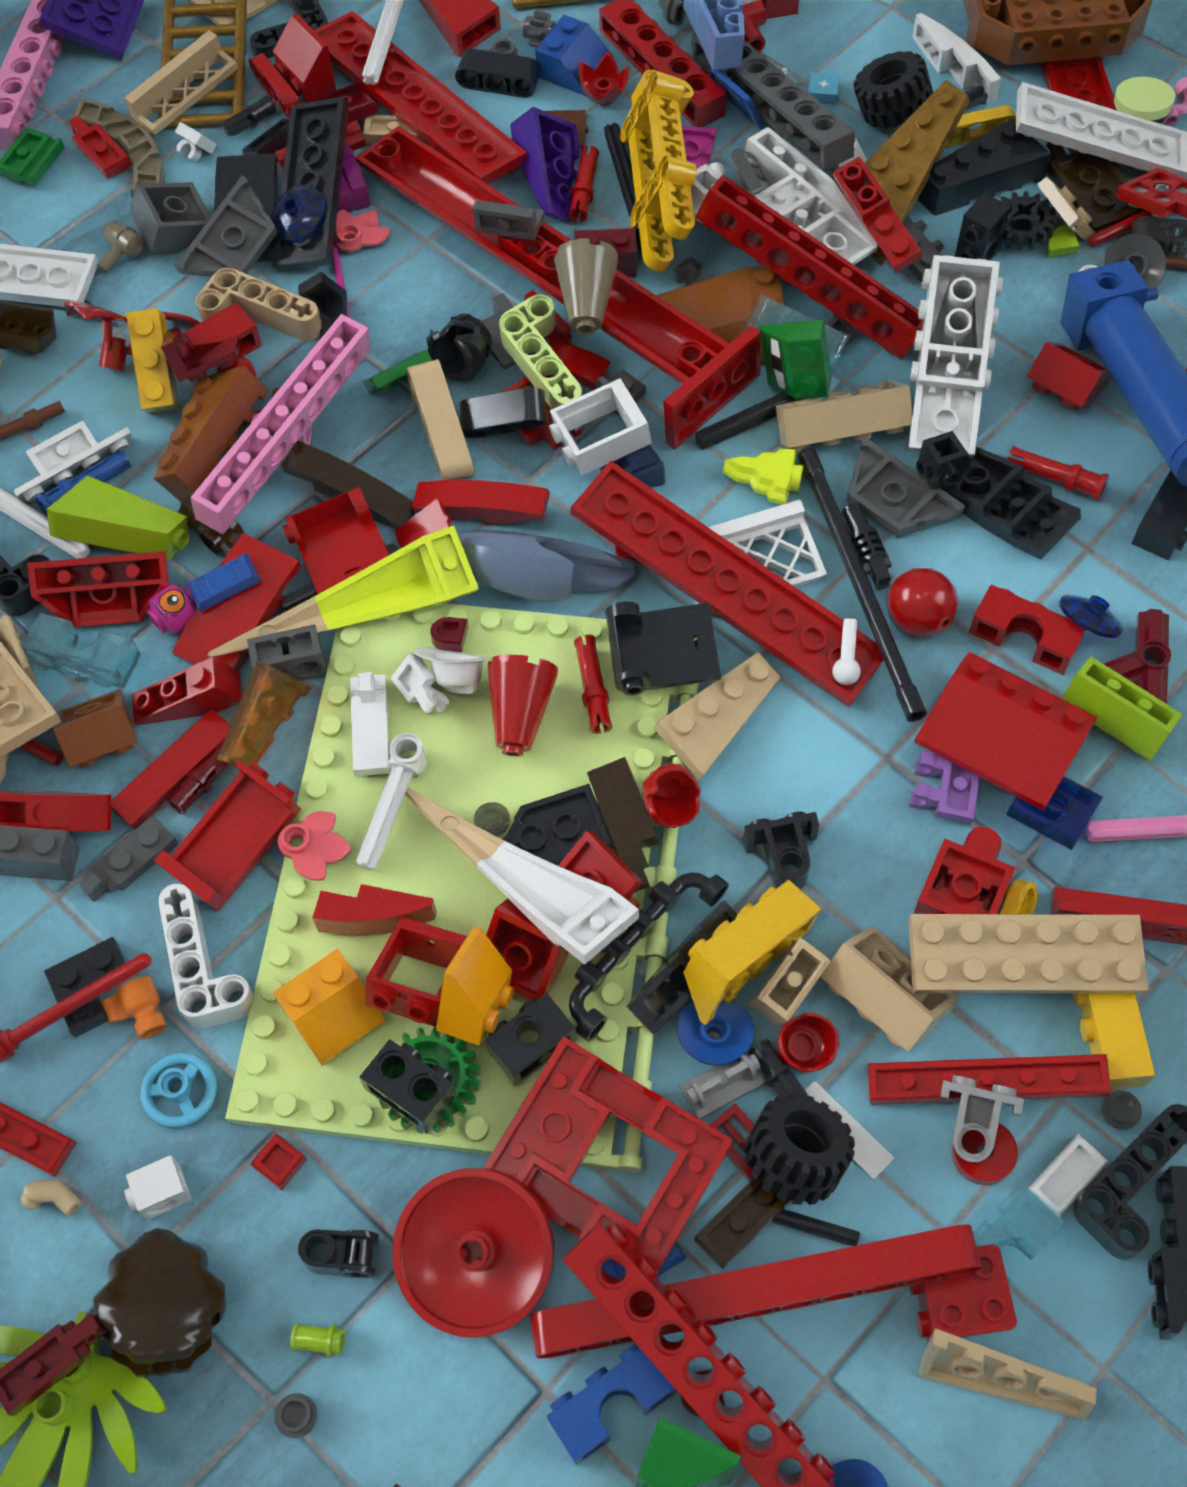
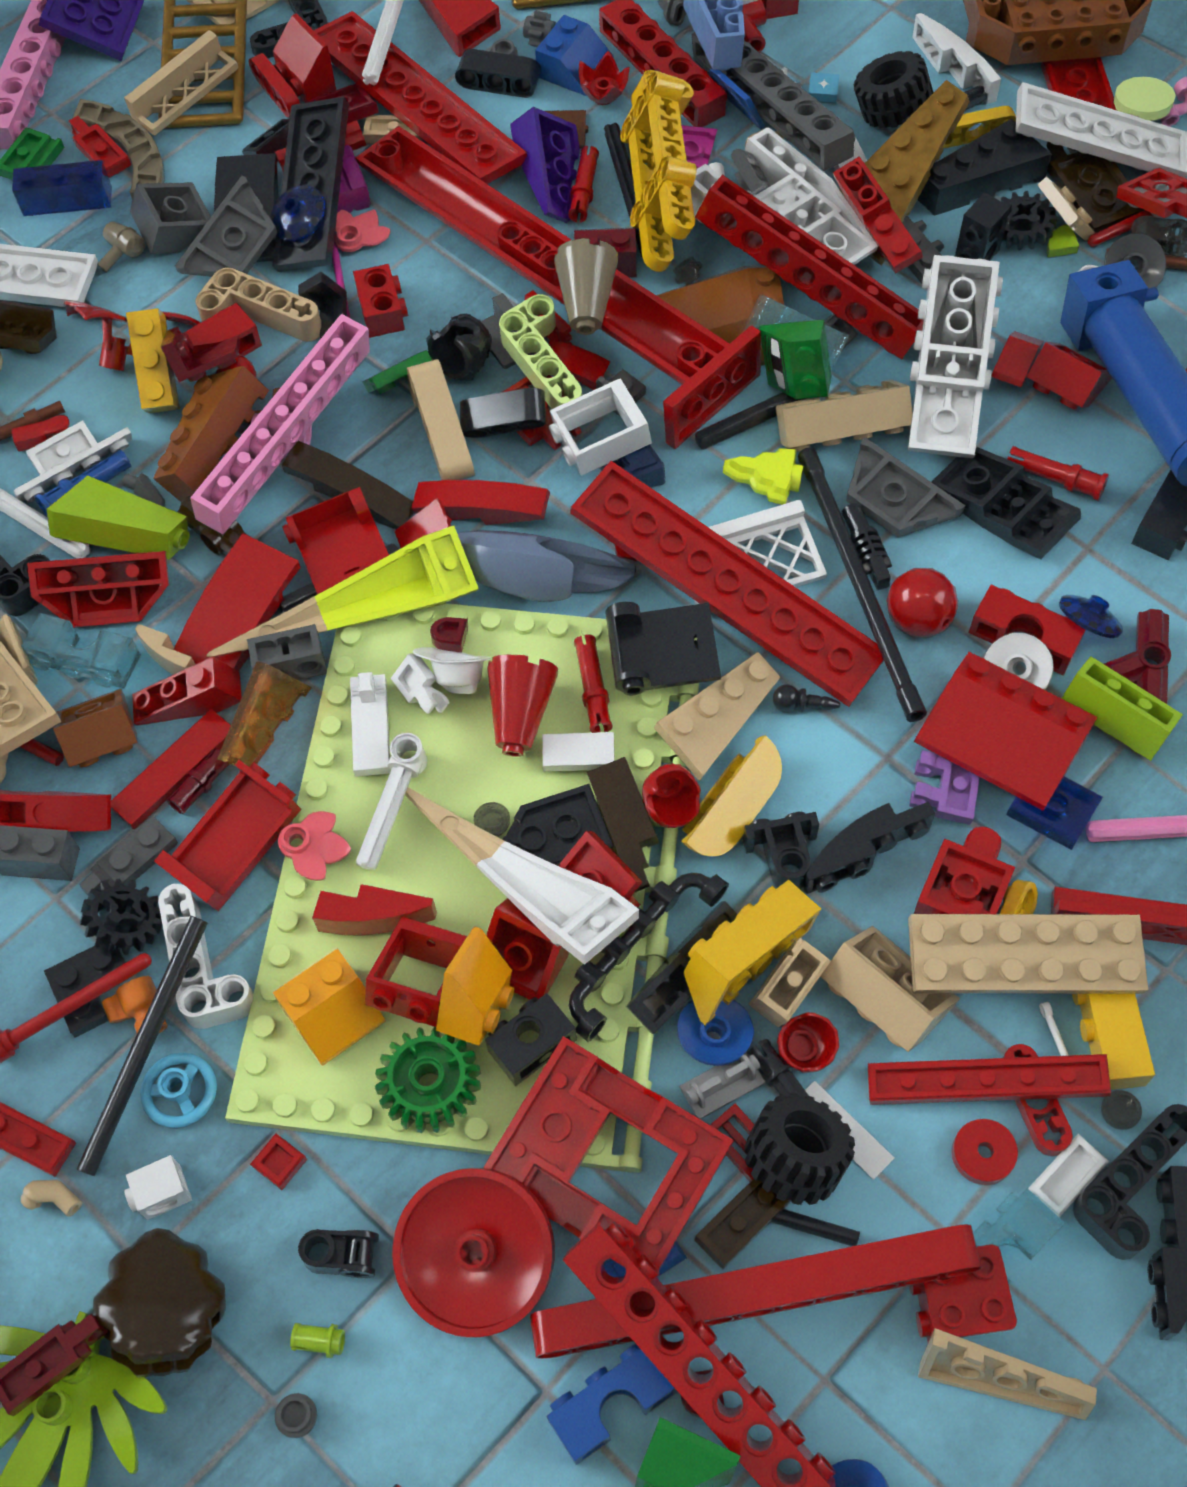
dark pink head [147,584,196,635] -> none
white tile [175,122,217,162] -> none
blue tile [187,553,262,612] -> none
black axle [222,95,277,136] -> none
black brick [359,1039,456,1134] -> none
dark grey panel [472,200,545,241] -> none
white bar [832,618,861,685] -> none
black brick [916,431,969,490] -> none
light grey pin [940,1075,1024,1162] -> none
none -> red bar [11,415,70,452]
none -> clear blue brick [12,160,112,216]
none -> black piece [76,915,208,1176]
none -> black gear [80,879,162,955]
none -> dark grey bar [122,473,165,507]
none -> tan slope [135,624,195,675]
none -> red brick [353,264,408,338]
none -> white tile [542,732,614,772]
none -> yellow brick [681,735,782,856]
none -> black bar [773,684,840,713]
none -> black slope [804,802,935,894]
none -> white dish [984,633,1053,690]
none -> red slope [991,331,1044,387]
none -> red beam [1003,1044,1072,1156]
none -> white hinge [1039,1001,1069,1056]

